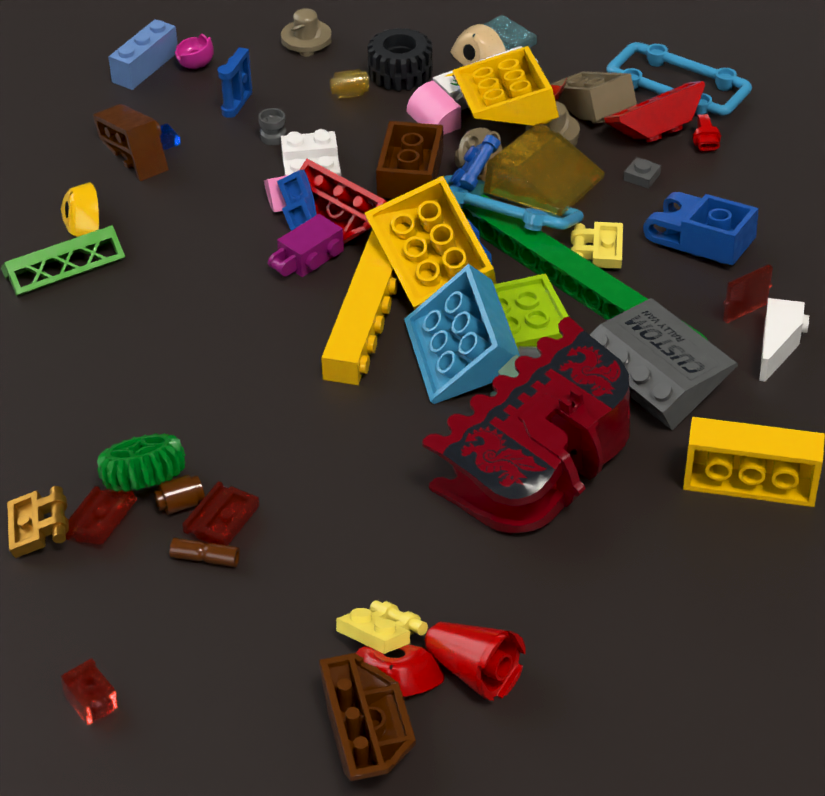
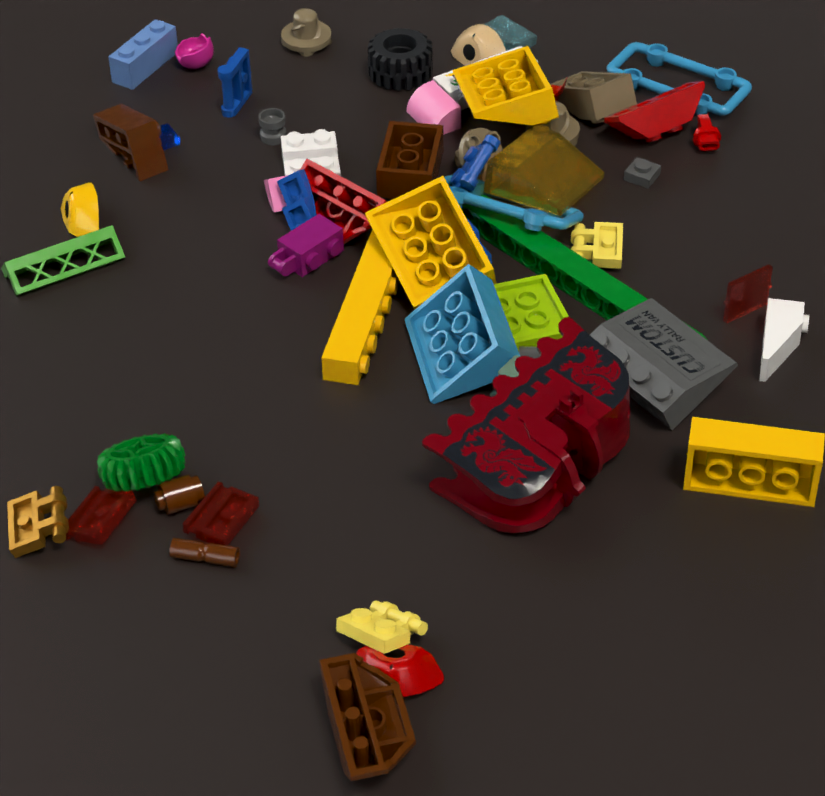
clear red brick [61,658,118,725] -> none
clear yellow brick [330,69,369,99] -> none
red cone [425,621,526,701] -> none
blue brick [643,192,759,265] -> none

